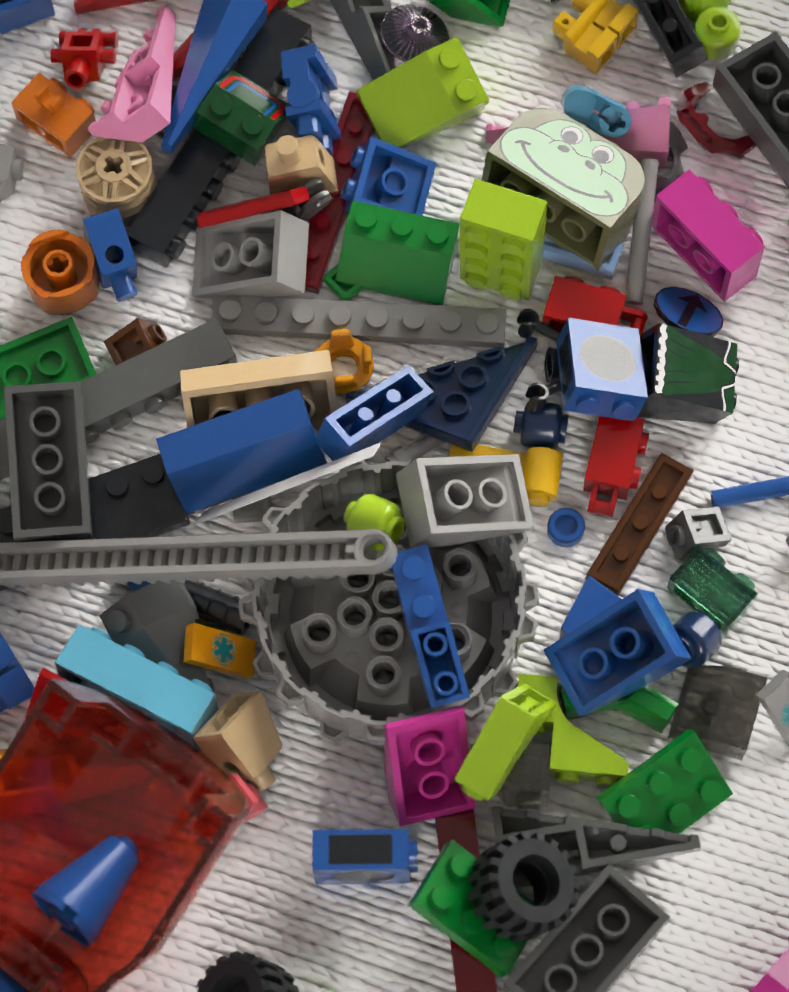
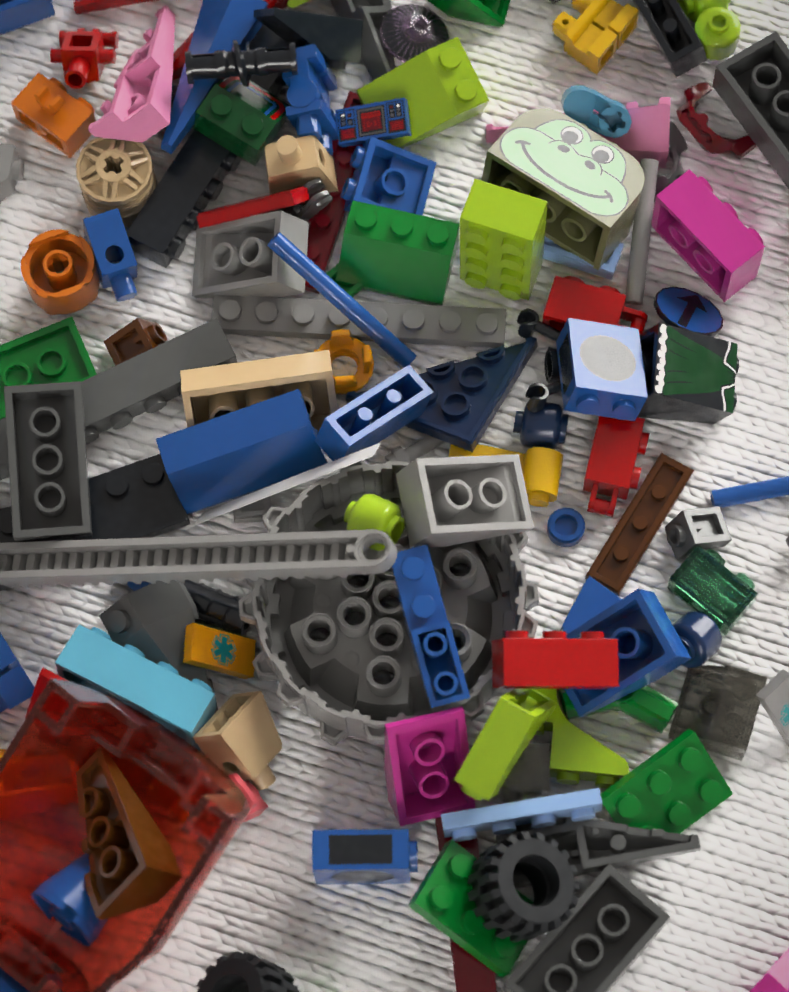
none -> reddish brown wedge [76,747,183,920]
none -> black piece [185,40,298,87]
none -> black slope [253,8,363,70]
none -> blue piece [267,232,417,368]
none -> tile [335,97,411,148]
none -> light blue plate [441,788,602,841]
none -> red brick [492,631,619,689]

